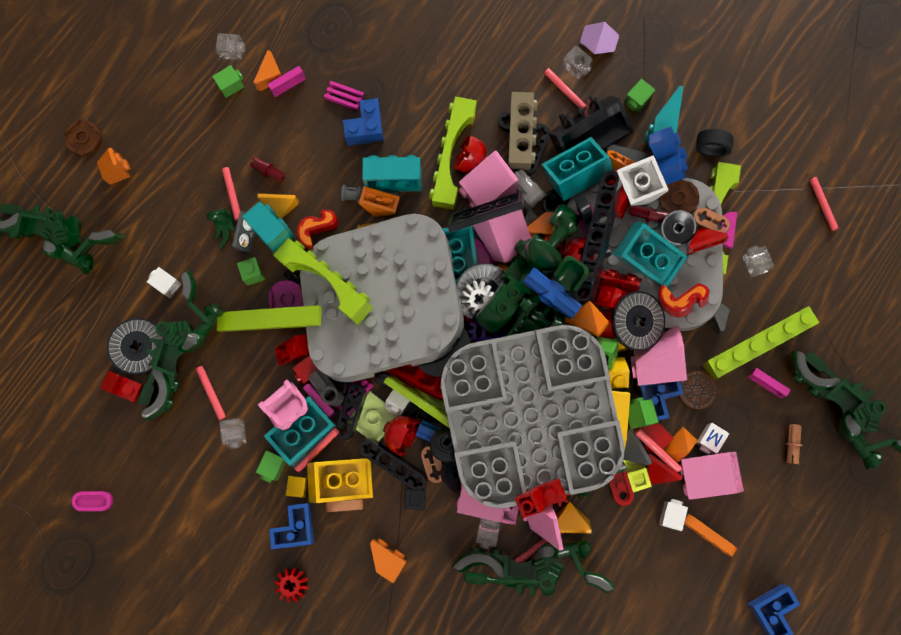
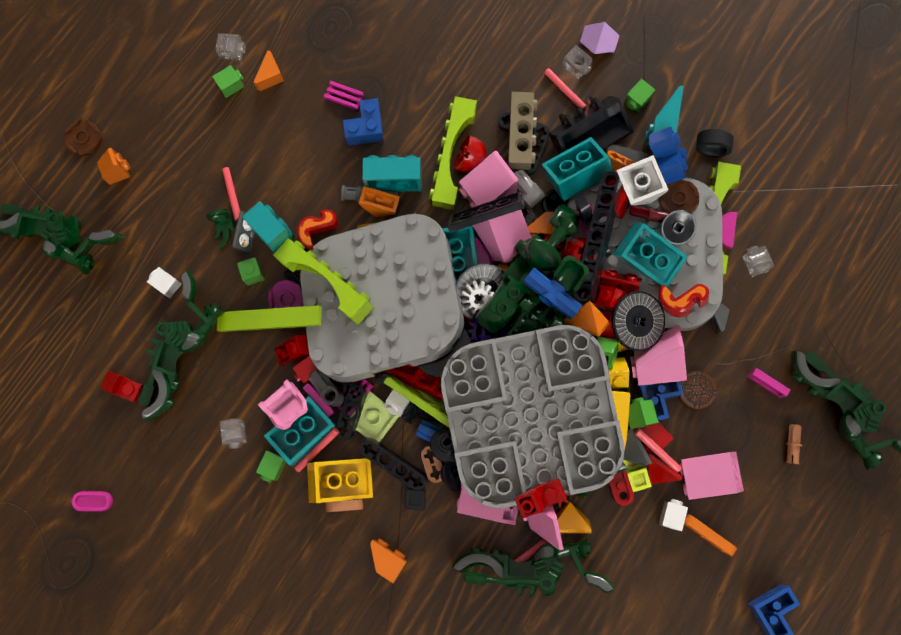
piece [107,318,165,375] -> none
coral bar [196,366,226,421] -> none
dark red axle [250,157,286,183] -> none
light orange slope [258,194,299,219] -> none
dark pink tile [268,66,306,97] -> none
blue brick [269,503,315,550] -> none
red gear [274,567,309,603] -> none
yellow slope [286,476,308,498] -> none
red cylinder [383,415,419,456] -> none
clear brick [476,518,501,549] -> none
orange slope [660,427,698,467] -> none
red slope [687,227,729,255] -> none
nougat beam [693,208,730,233] -> none
white brick [696,423,729,455] -> none
lime arch [702,306,819,380] -> none
coral bar [809,177,839,231] -> none

